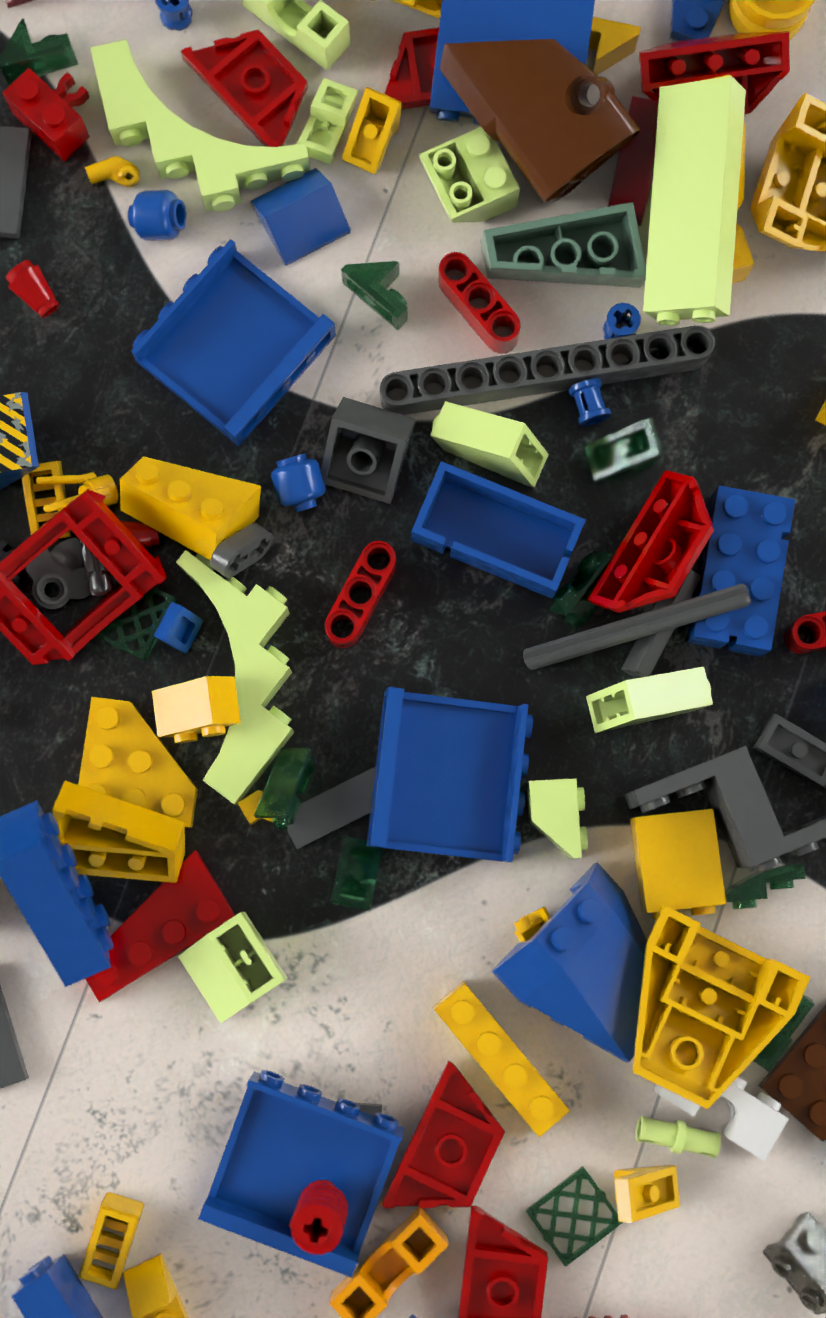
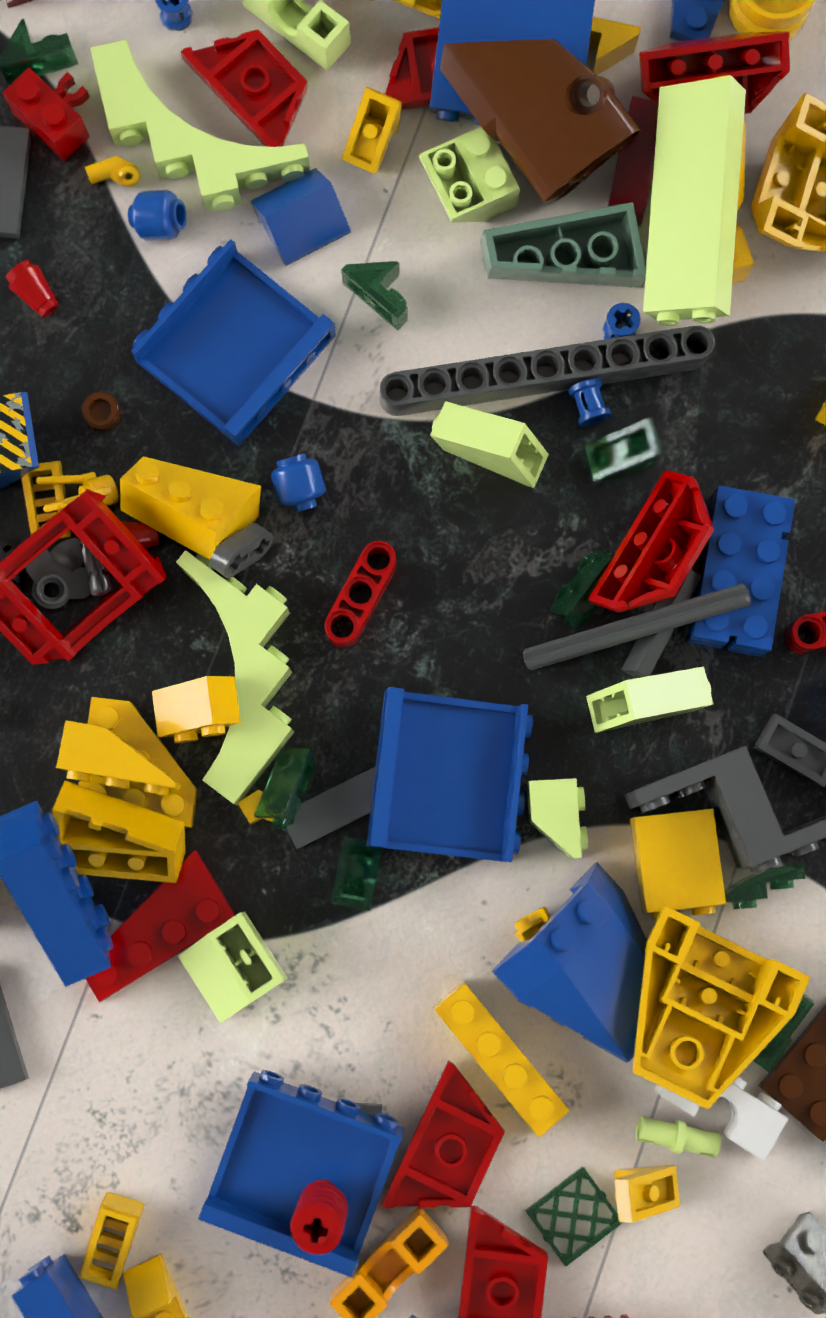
clear green window [95,586,178,661] -> none
blue tile [151,602,204,654] -> none
yellowish green slope [297,78,358,164] -> none
dark grey slope [321,397,416,504] -> none
blue piece [411,461,585,599] -> none
red beam [438,252,521,354] -> none
none -> yellow slope [56,720,181,796]
none -> reddish brown tile [81,392,121,432]

